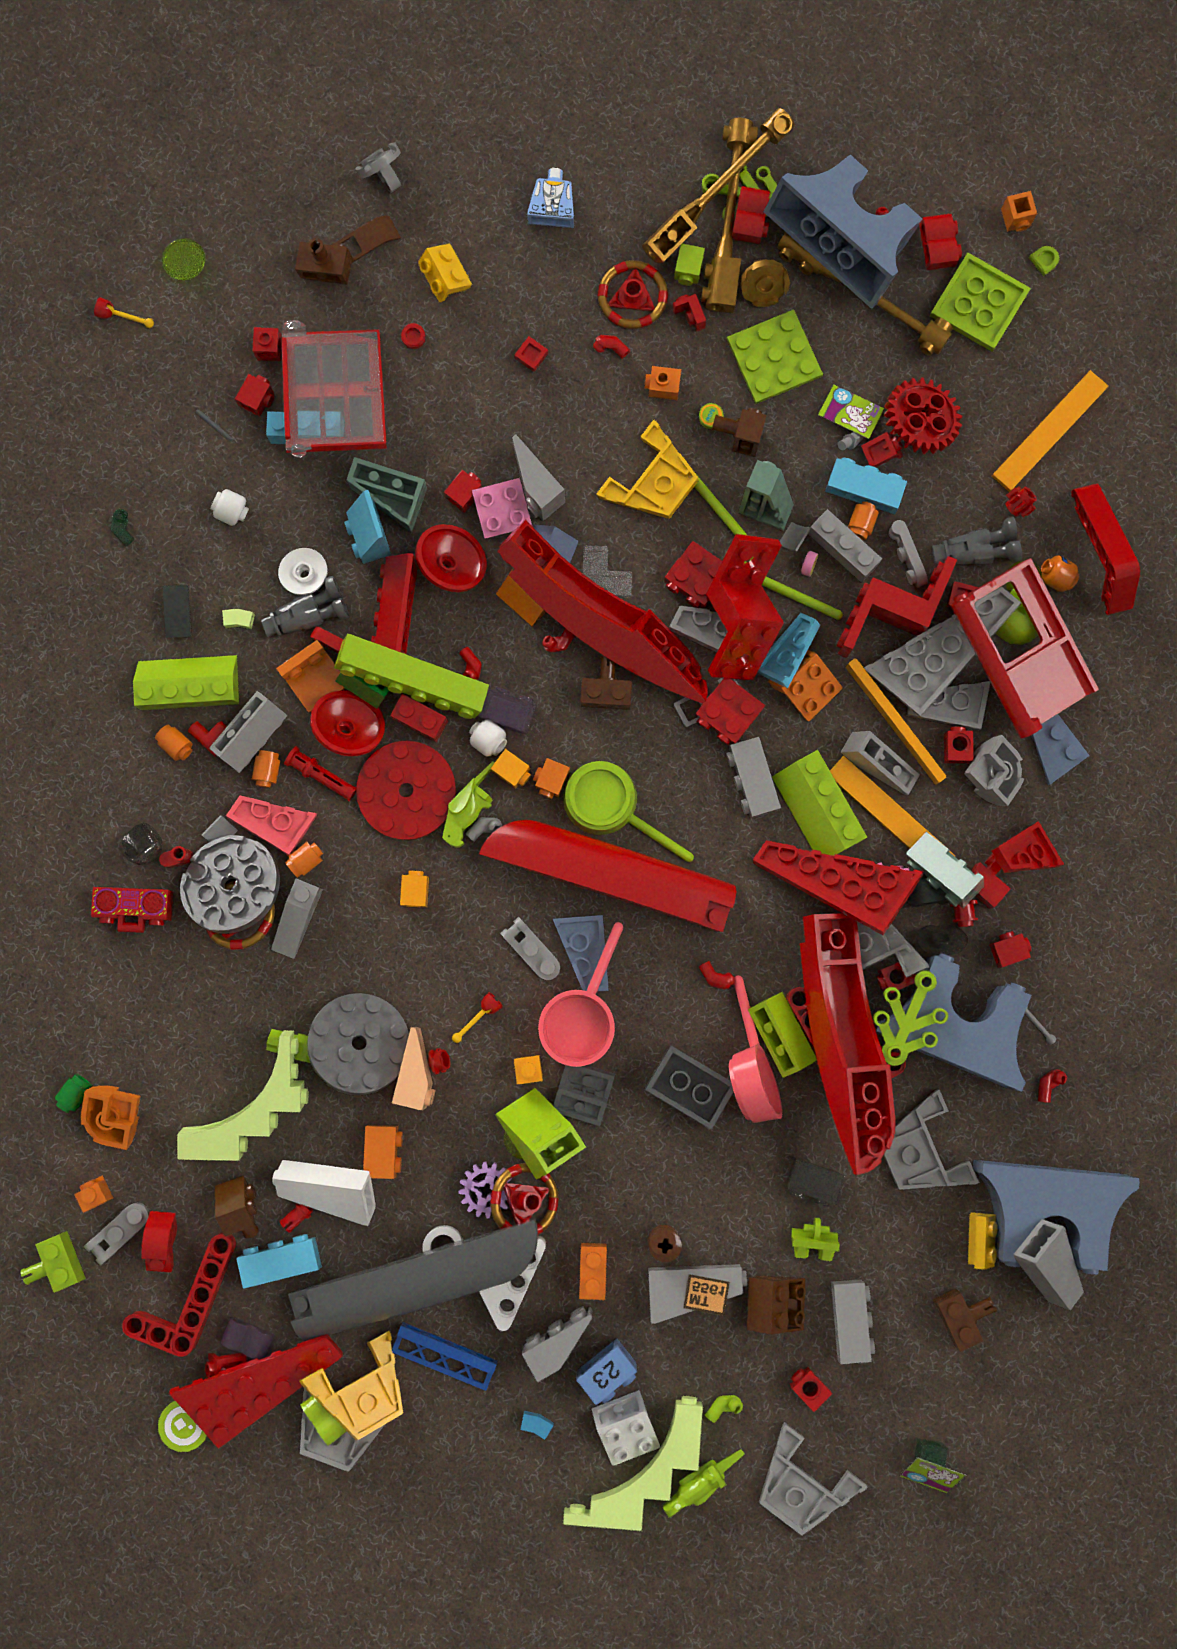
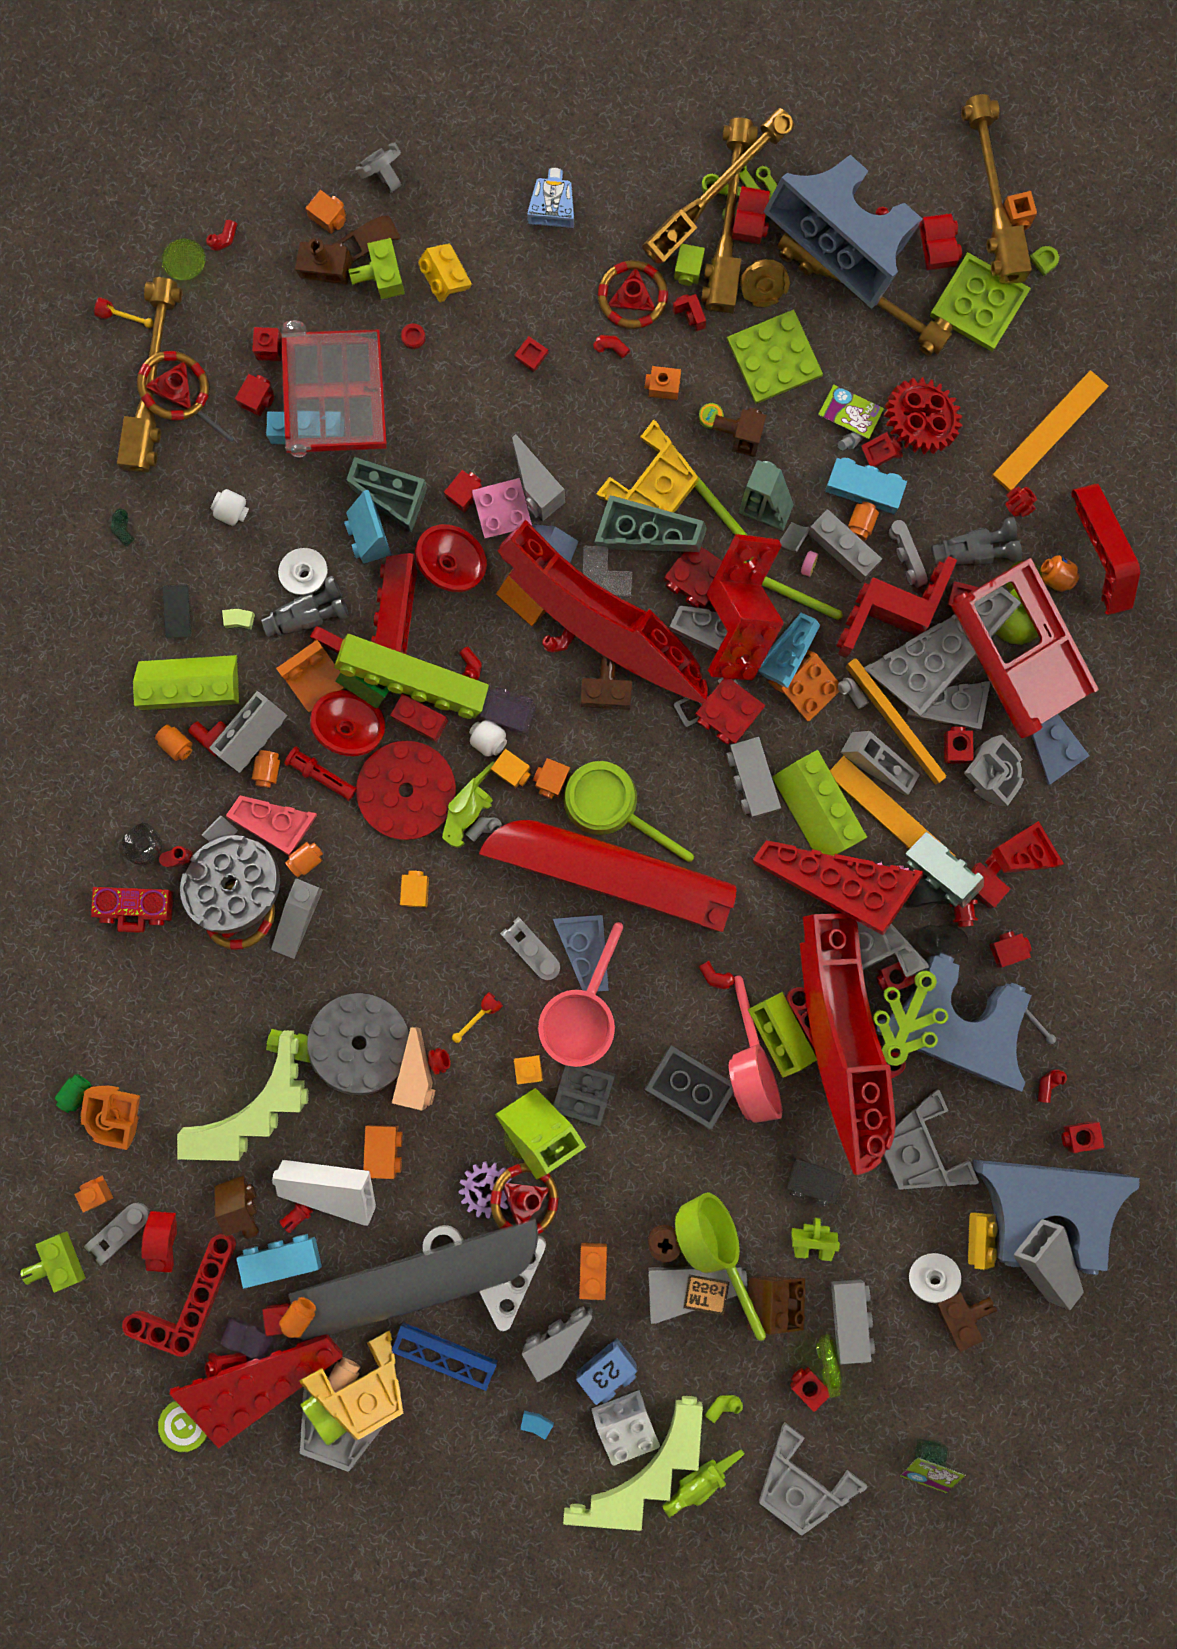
none -> pearl gold bar [117,277,182,473]
none -> red piece [137,351,209,420]
none -> red arm [206,220,237,251]
none -> red brick [263,1302,291,1336]
none -> orange brick [279,1297,316,1338]
none -> orange brick [306,190,346,234]
none -> light nougat brick [328,1357,360,1393]
none -> lime brick [349,238,405,299]
none -> sand green wedge [595,495,707,552]
none -> lime piece [675,1193,766,1341]
none -> clear neon green wing [816,1333,843,1398]
none -> light grey arm [838,678,869,709]
none -> white dish [909,1253,961,1303]
none -> pearl gold bar [961,94,1032,284]
none -> red brick [1061,1121,1105,1153]

